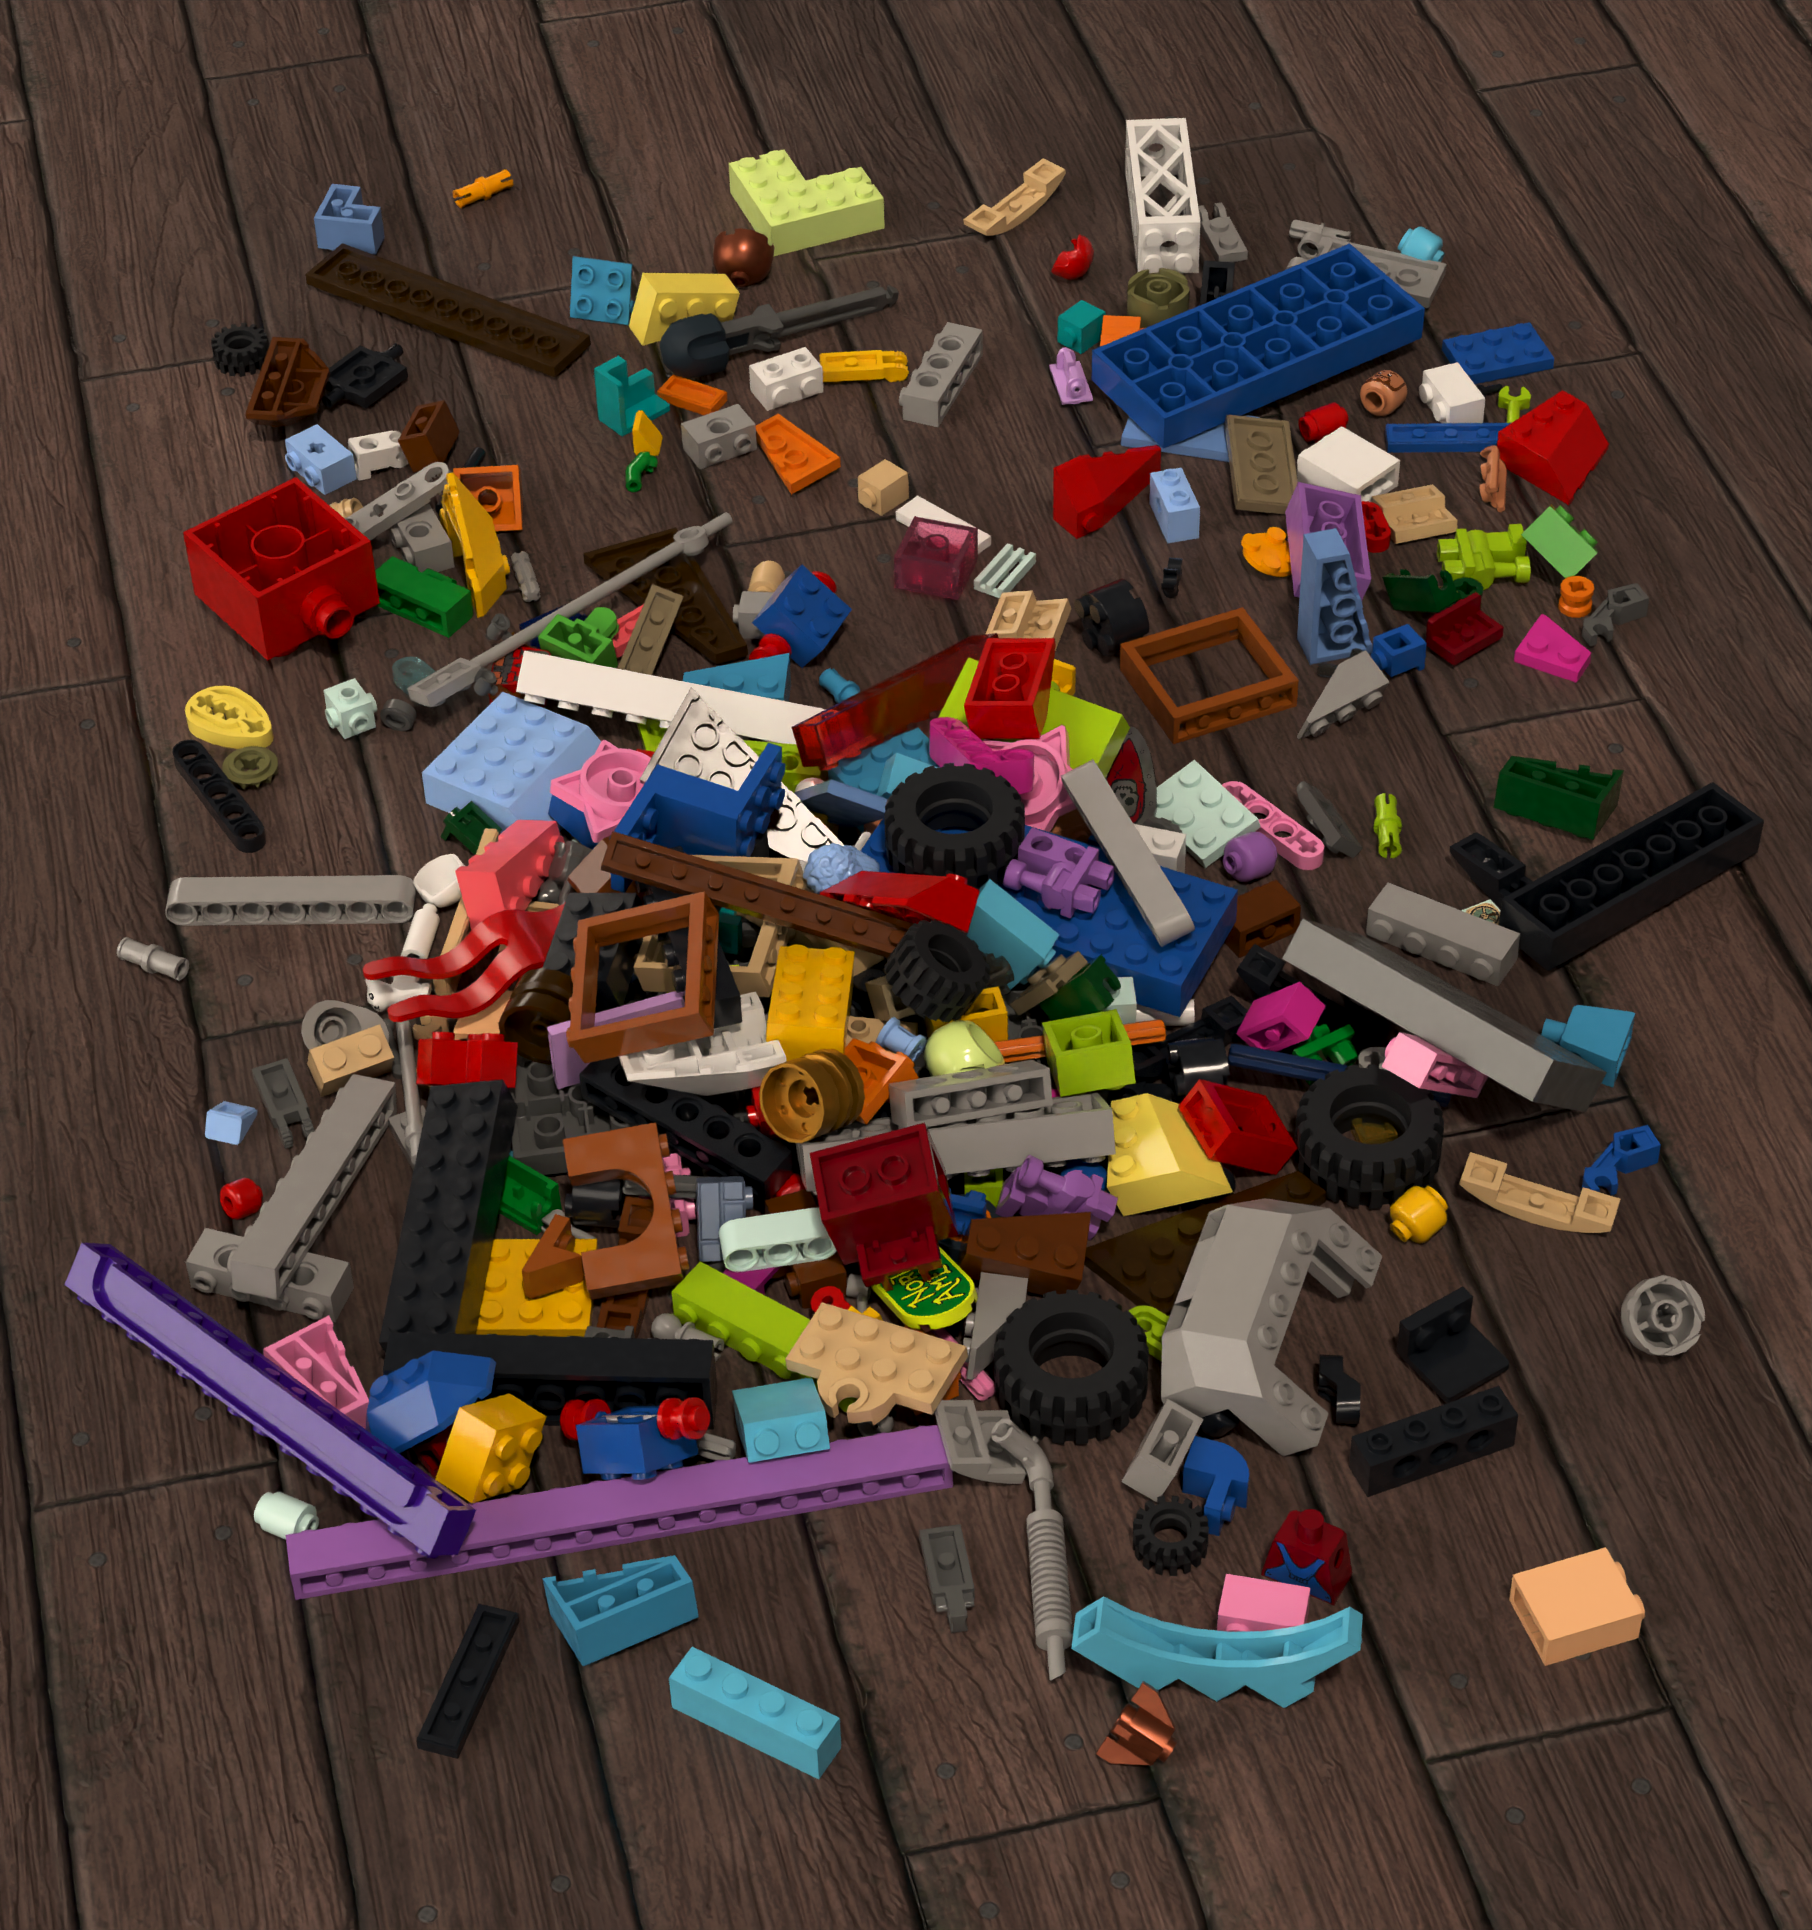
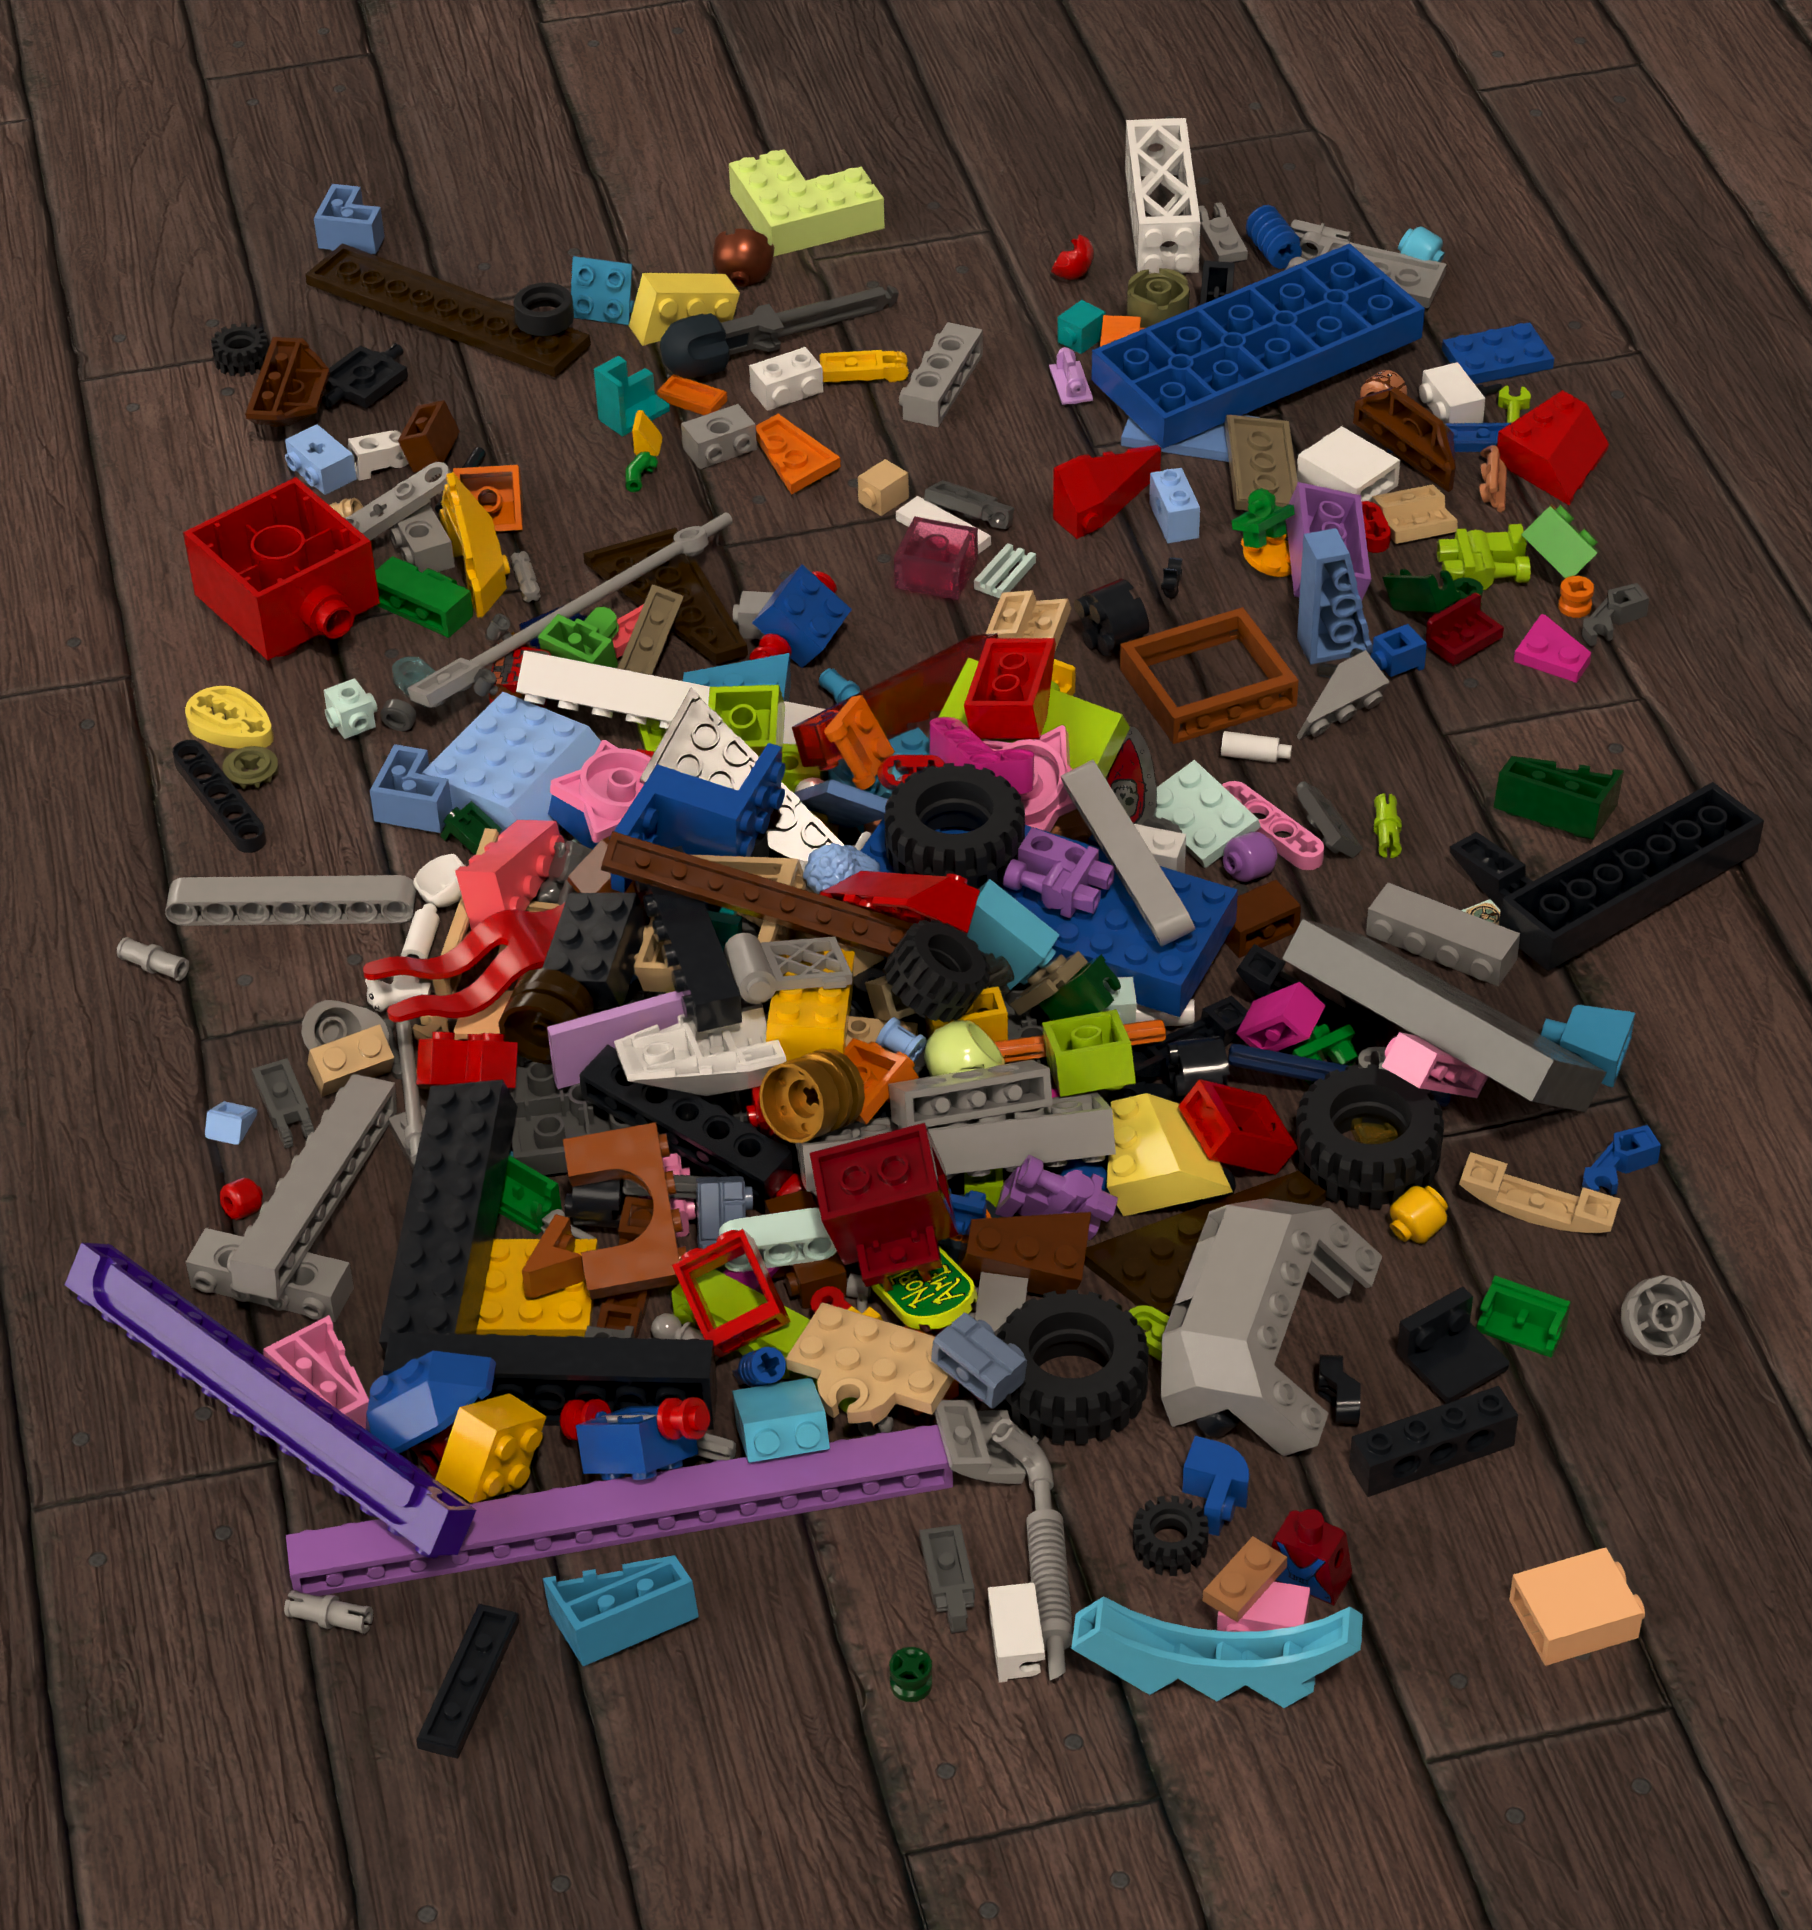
light aqua brick [254,1492,319,1540] -> none
light orange pin [453,169,513,208] -> none
dark orange window [566,891,719,1064] -> none
medium azure brick [669,1647,841,1780] -> none
tan brick [748,561,785,592] -> none
tan slope [963,158,1066,236] -> none
copper brick [1096,1681,1178,1766] -> none
light grey brick [1121,1399,1203,1502] -> none
red brick [1298,402,1349,442] -> none
none -> light grey pin [284,1590,373,1634]
none -> medium blue brick [370,744,453,833]
none -> black tyre [514,283,574,336]
none -> red window [672,1229,791,1358]
none -> lime brick [708,685,785,757]
none -> light grey piece [724,933,853,1004]
none -> blue hinge [733,1347,786,1387]
none -> orange plate [824,695,895,790]
none -> red beam [877,755,945,790]
none -> dark green wheel [889,1647,932,1702]
none -> dark grey hinge [924,480,1015,529]
none -> sand blue brick [931,1312,1027,1409]
none -> white hinge [988,1583,1045,1683]
none -> medium nougat plate [1203,1536,1288,1622]
none -> white cylinder [1221,731,1292,763]
none -> green hips [1231,488,1295,548]
none -> blue piece [1246,205,1302,269]
none -> reddish brown wedge [1353,387,1456,493]
none -> green hinge [1477,1275,1570,1358]

